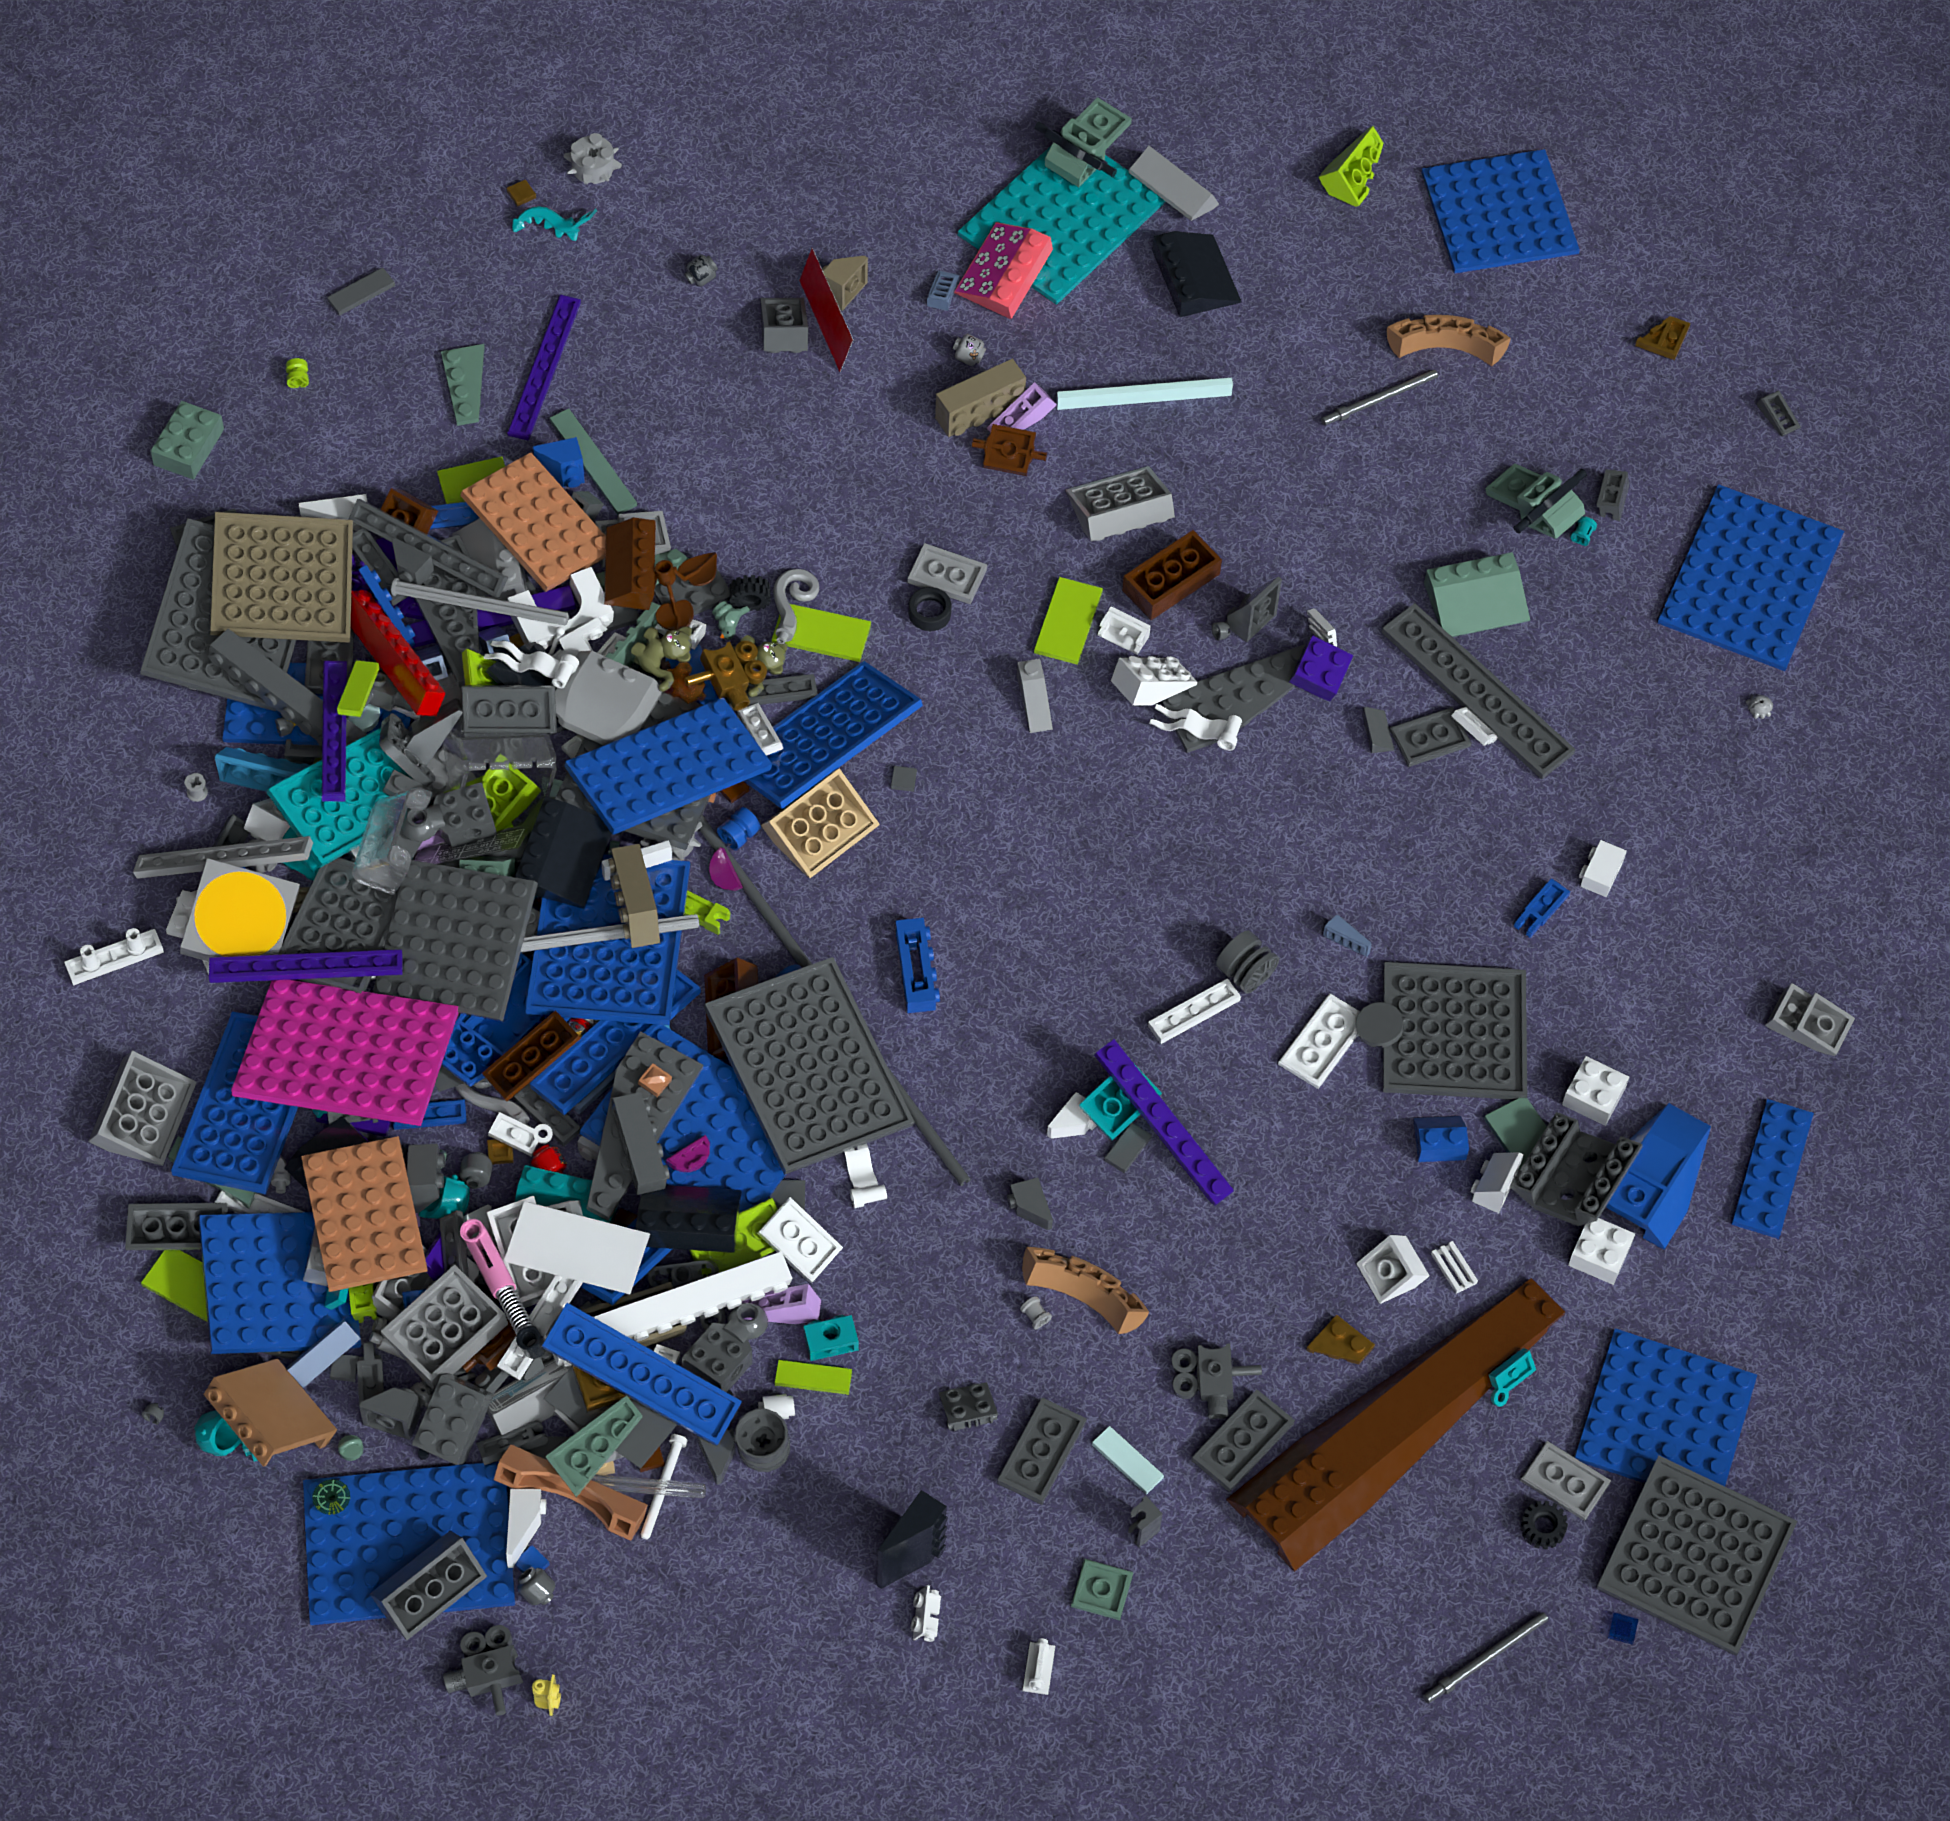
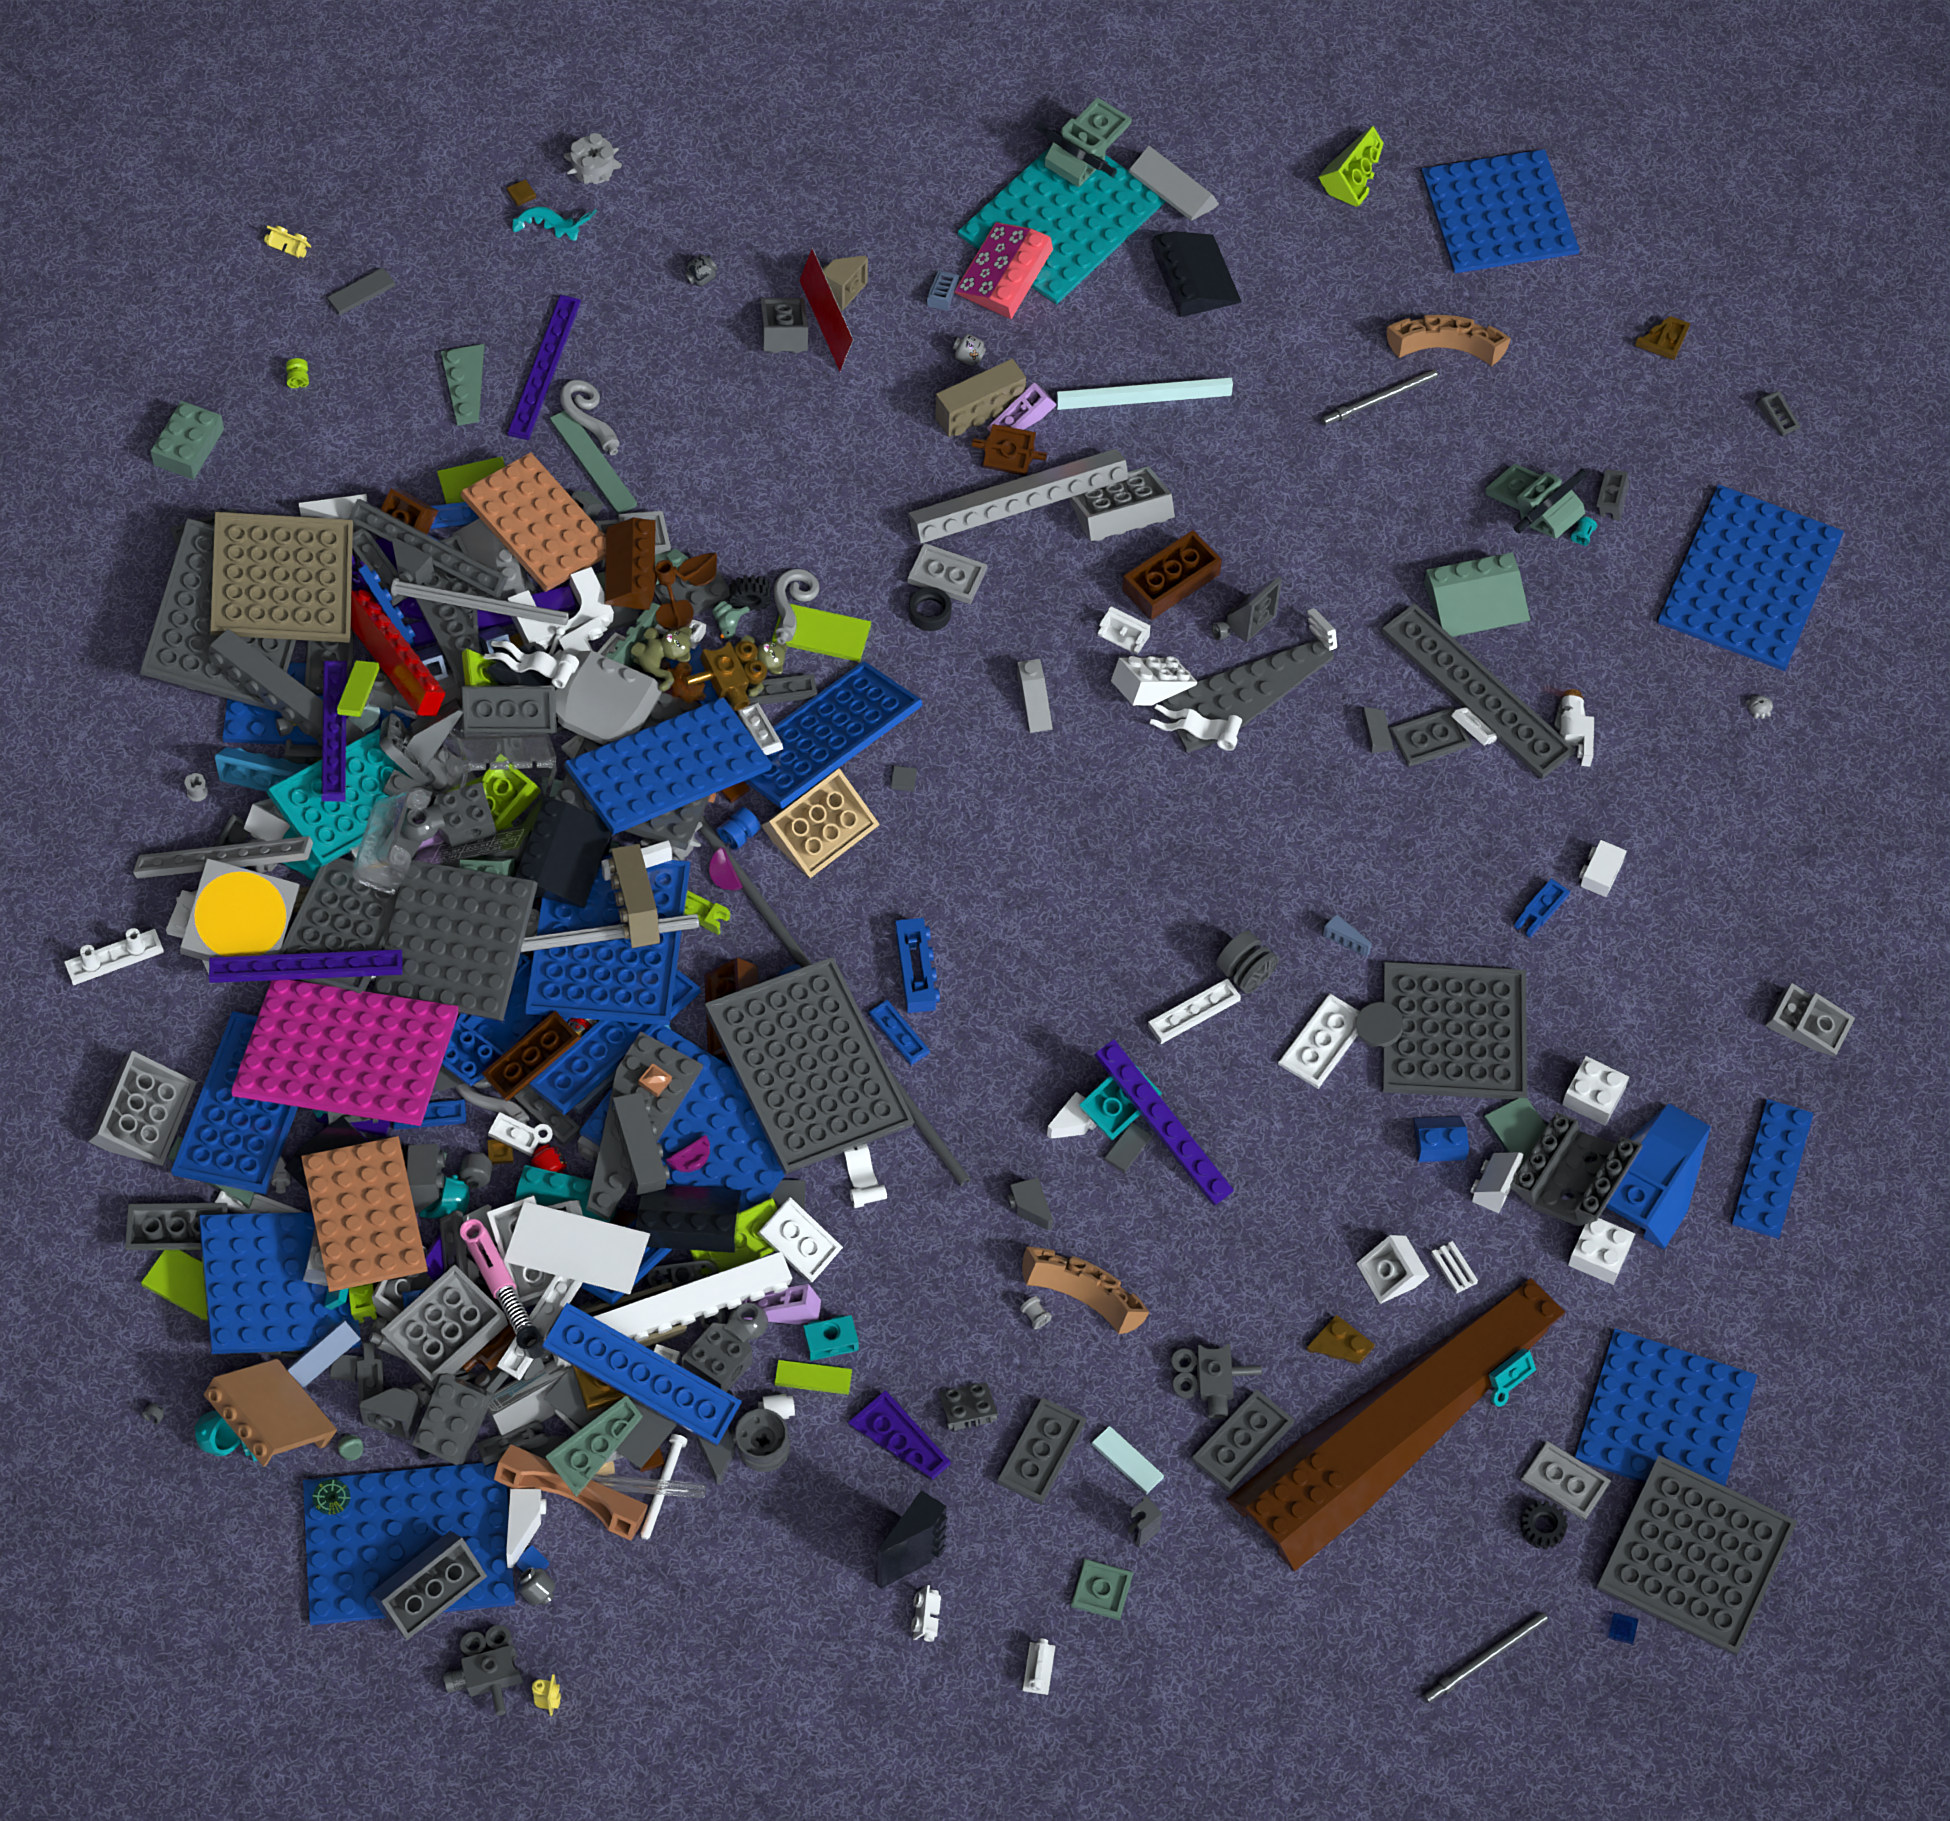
blue slope [533,437,585,488] -> none
lime tile [1034,577,1103,665] -> none
dark purple brick [1289,635,1353,701] -> none
none -> light yellow hinge [264,225,311,258]
none -> light grey plant [560,380,619,455]
none -> dark purple wing [848,1390,951,1480]
none -> blue tile [868,1000,930,1065]
none -> light grey brick [909,449,1128,543]
none -> white plate [1554,689,1594,767]

